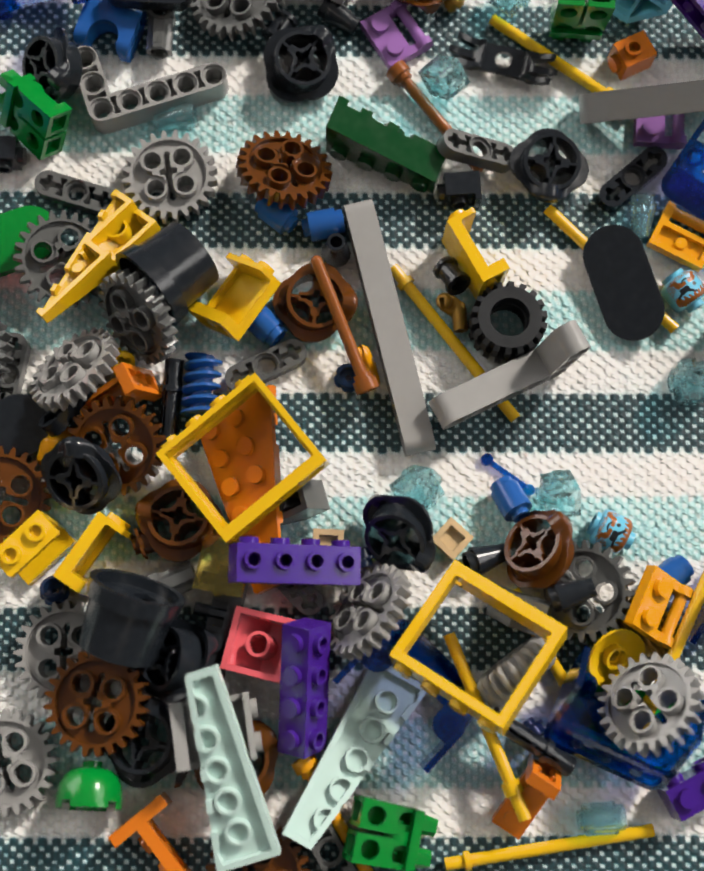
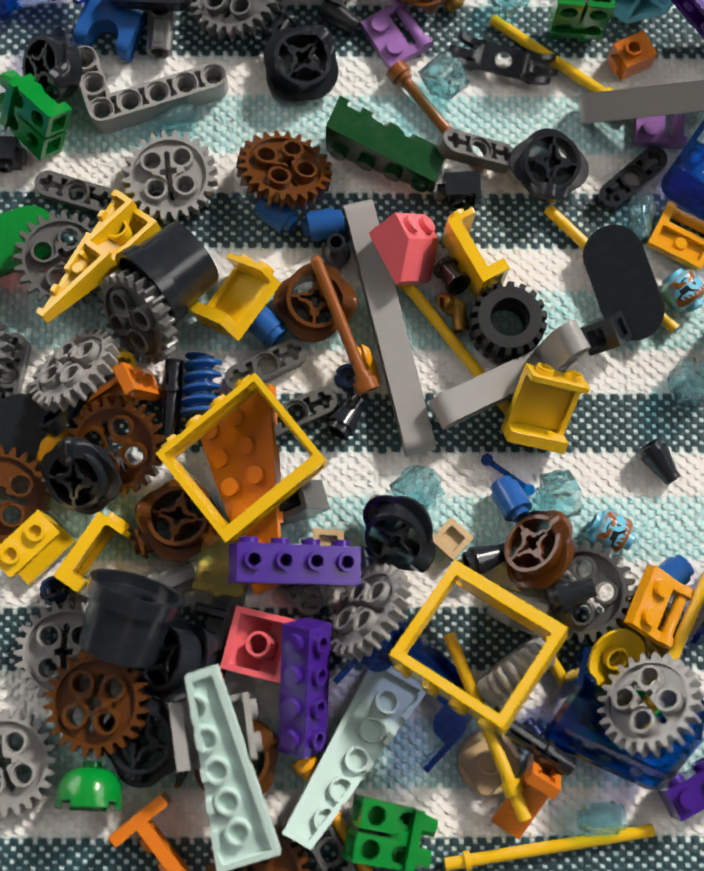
none -> dark grey beam [274,387,337,438]
none -> black cone [327,394,366,440]
none -> coral slope [369,213,439,285]
none -> tan tile [457,730,521,795]
none -> yellow panel [501,363,590,454]
none -> black brick [580,310,633,356]
none -> black cone [638,438,681,485]

